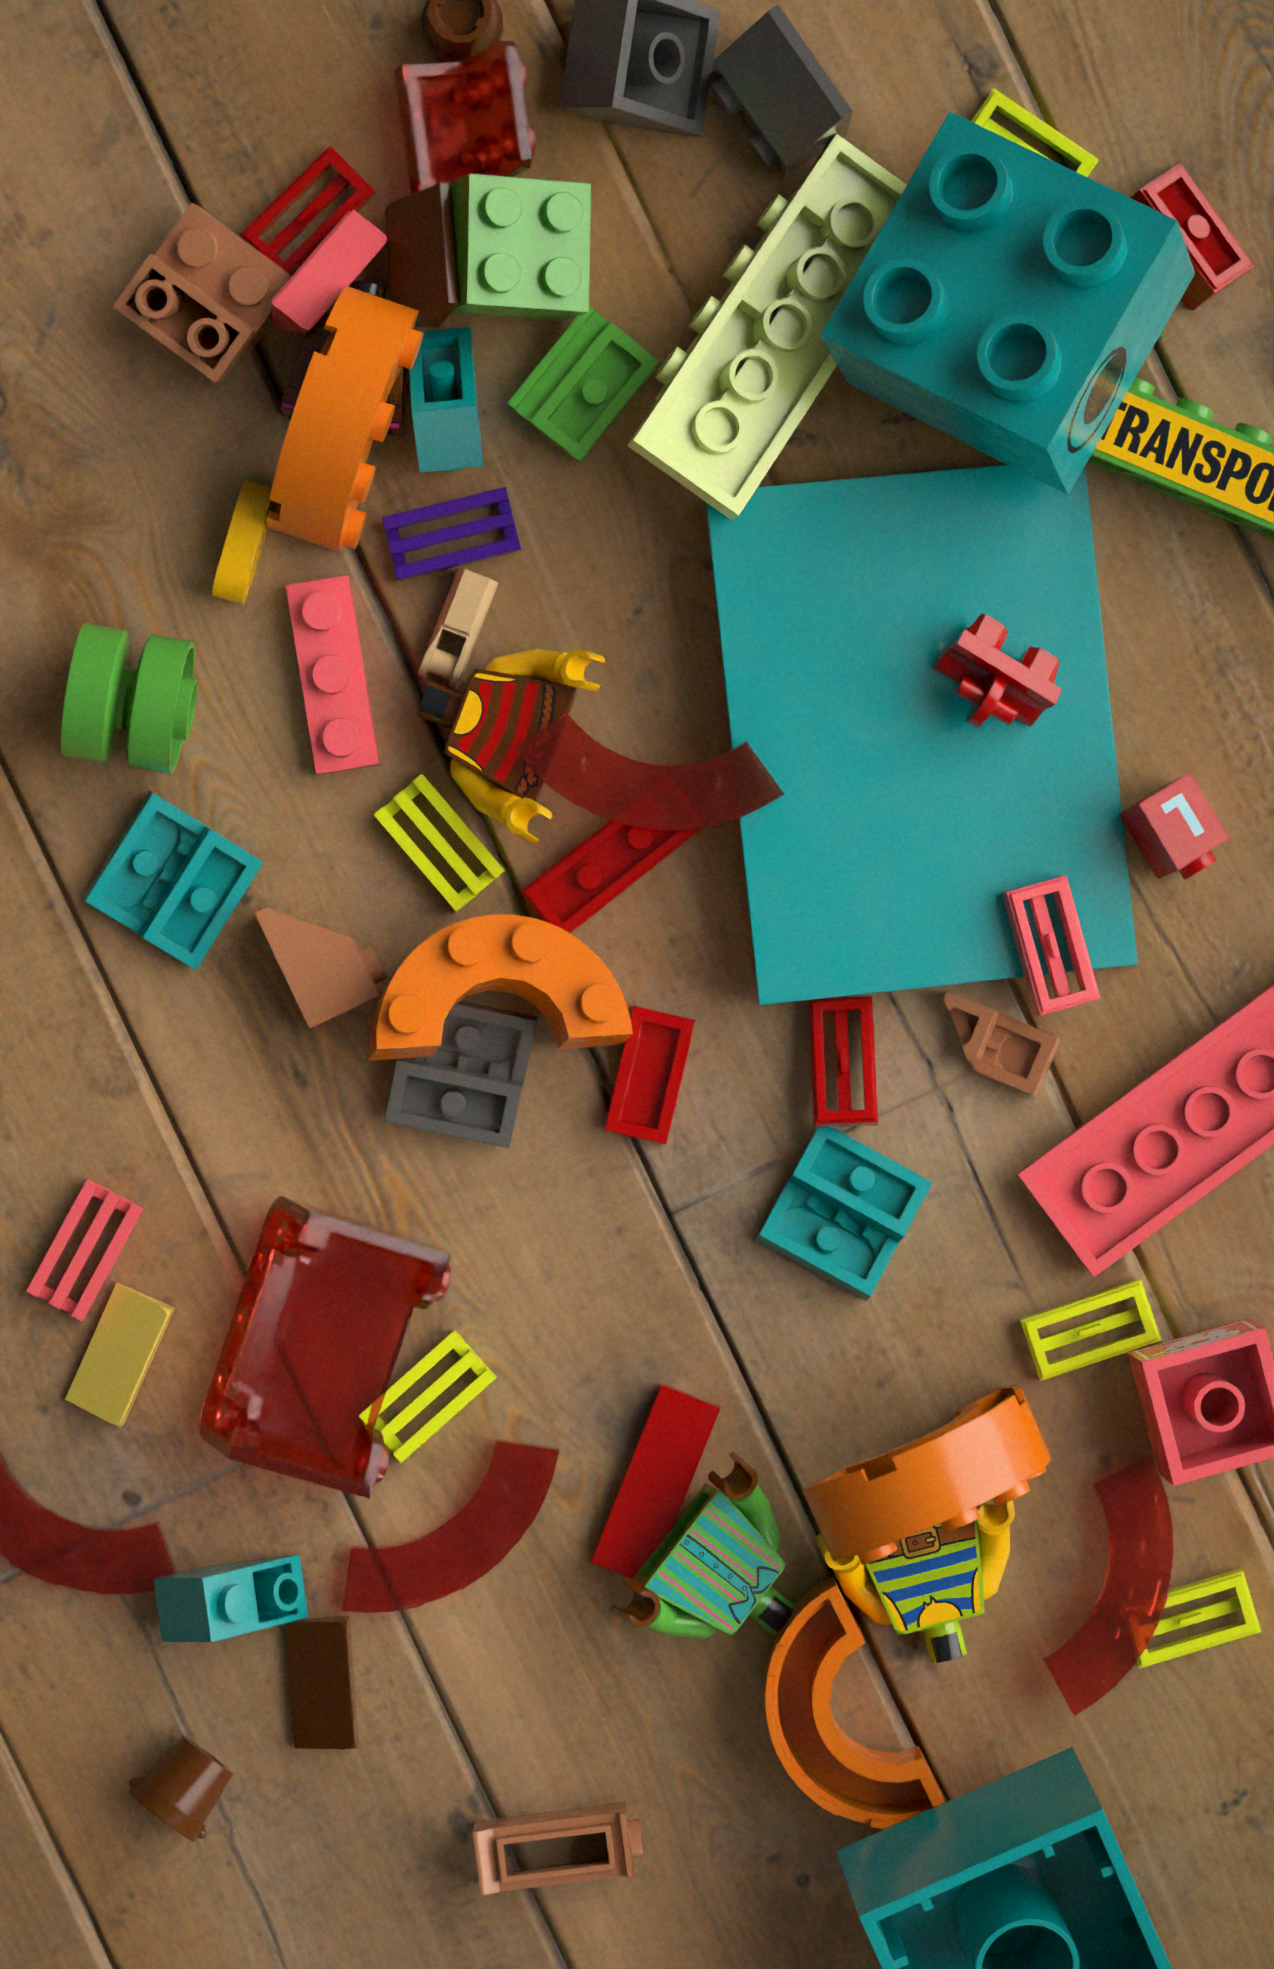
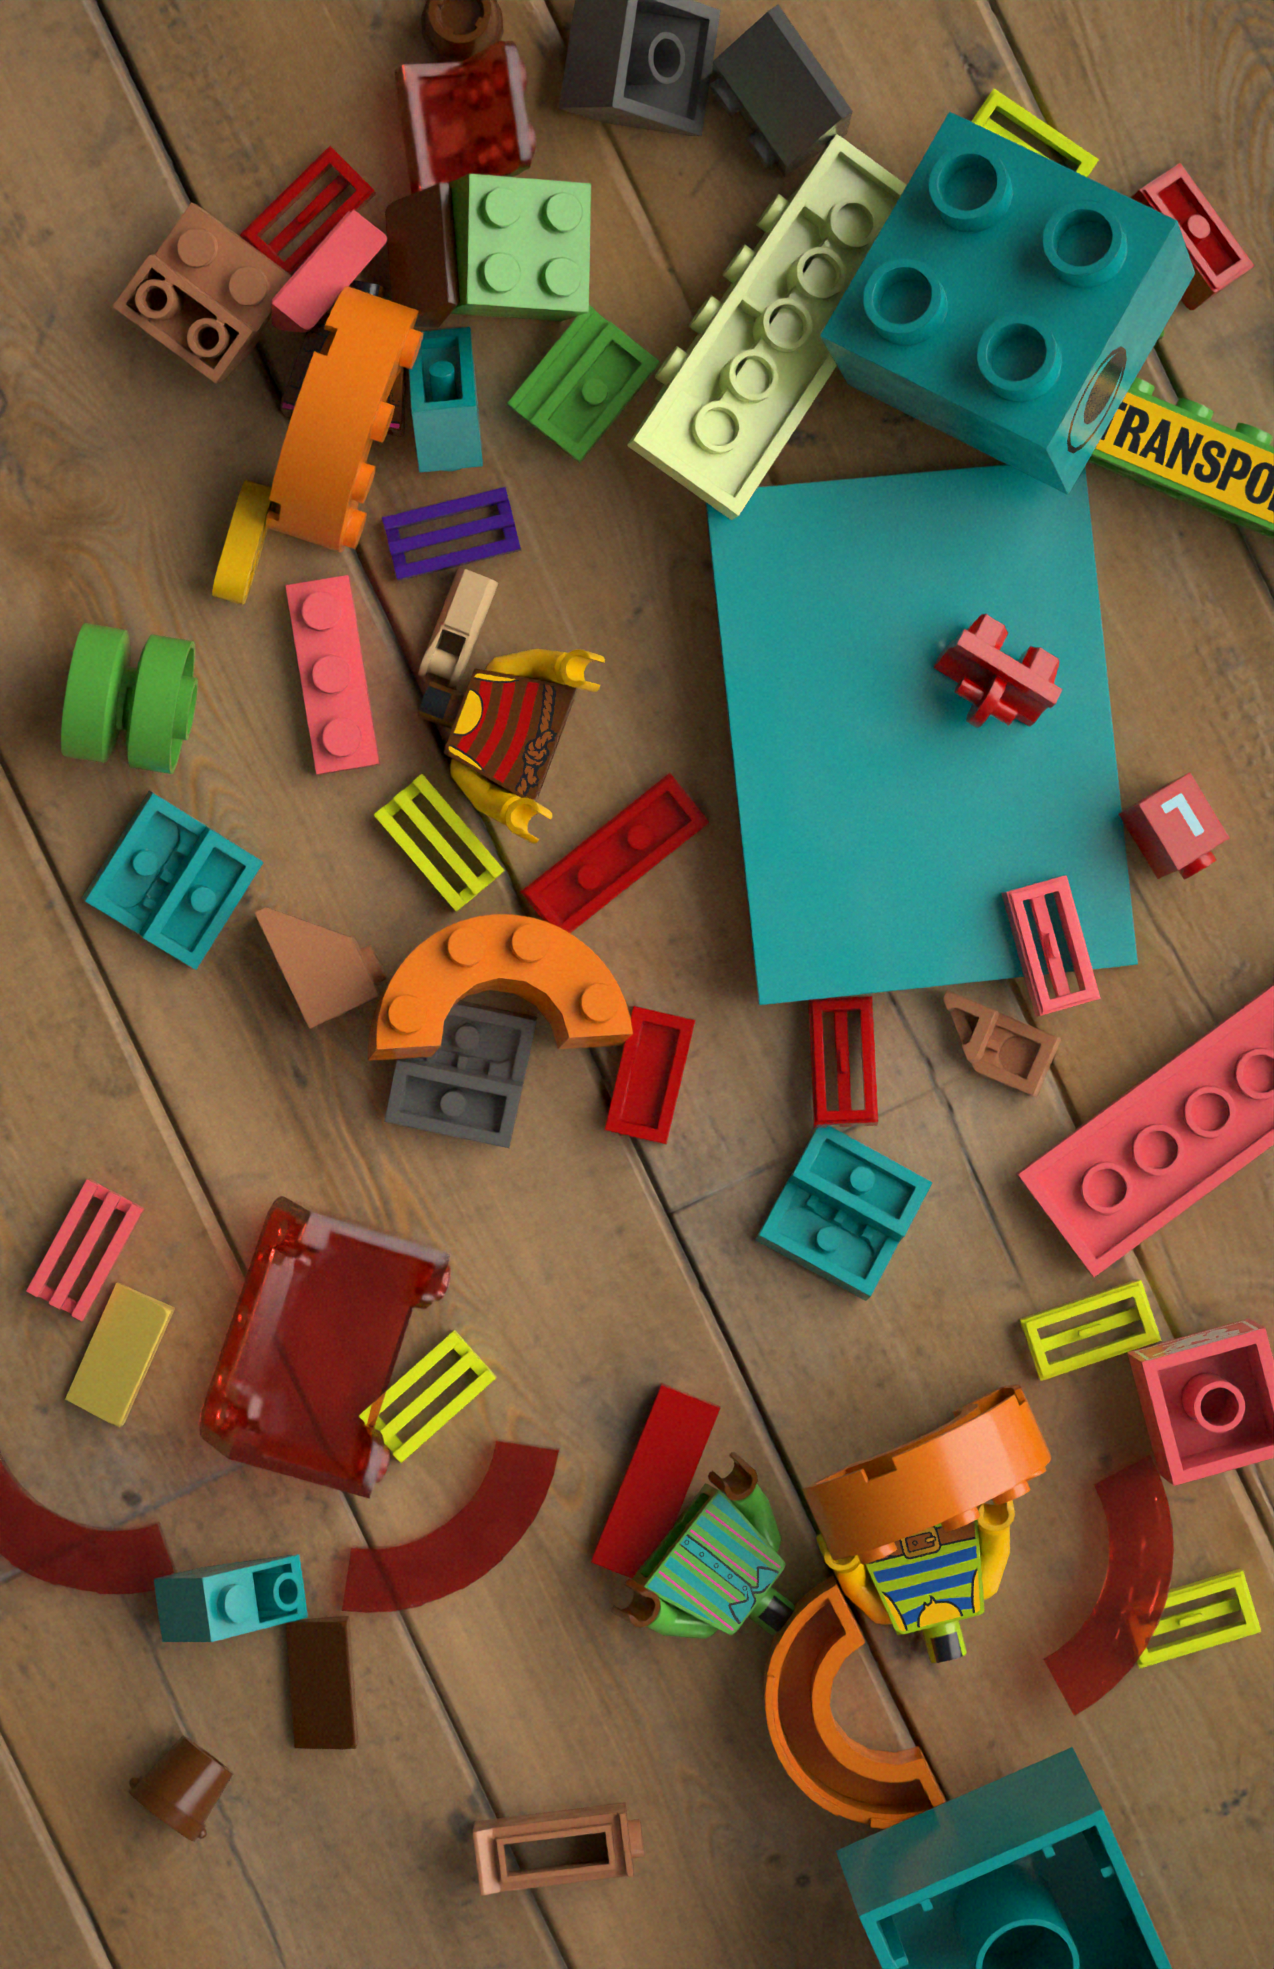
clear red tile [514,711,785,831] -> none

